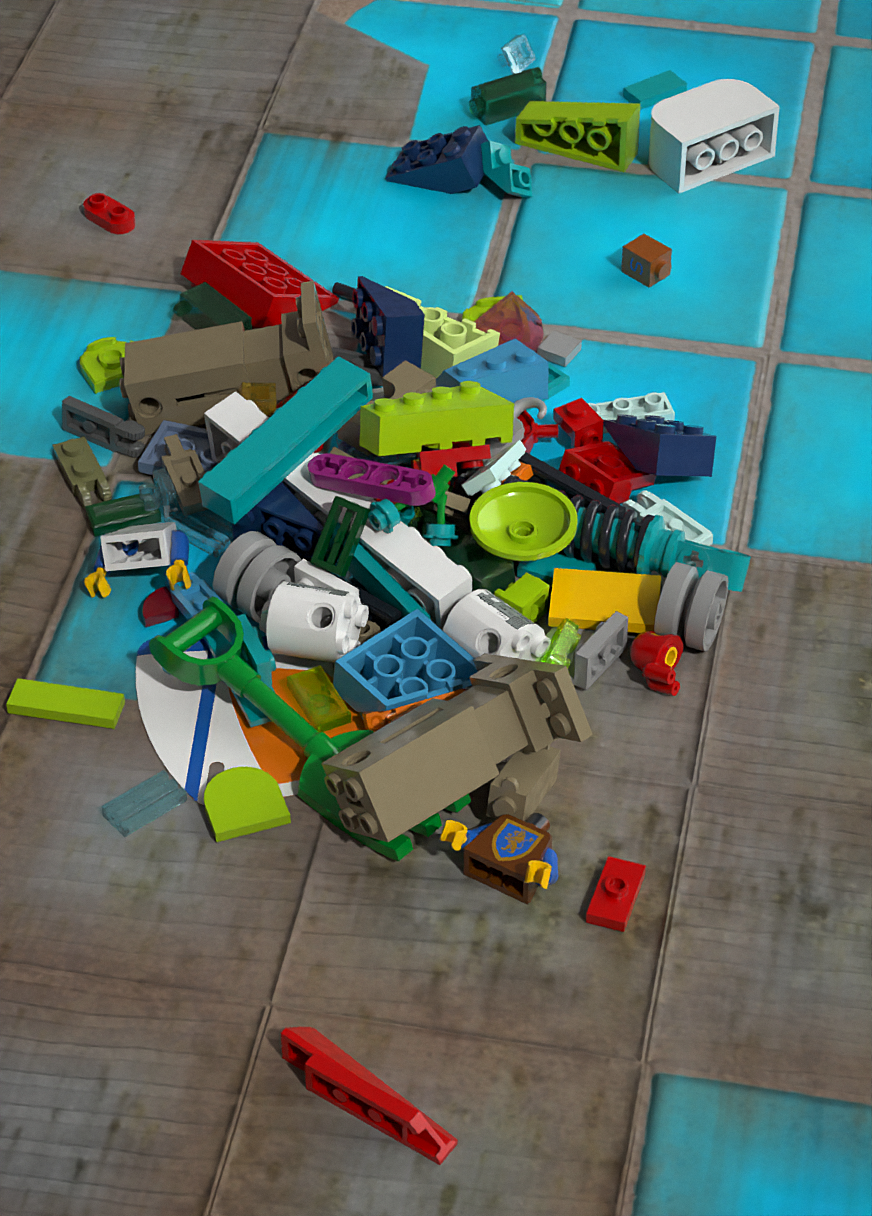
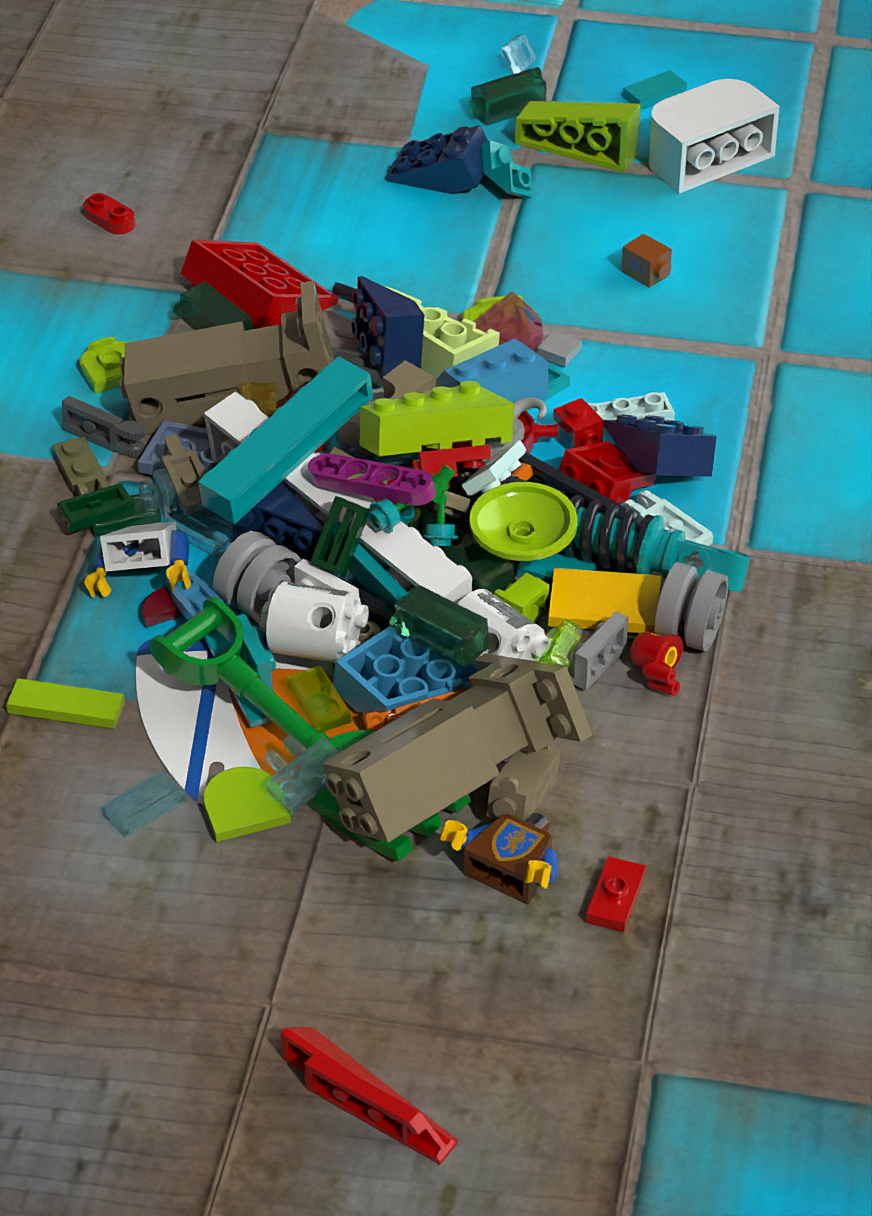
none -> dark green tile [57,483,135,533]
none -> clear light blue hinge [264,735,340,815]
none -> clear green brick [389,585,490,667]

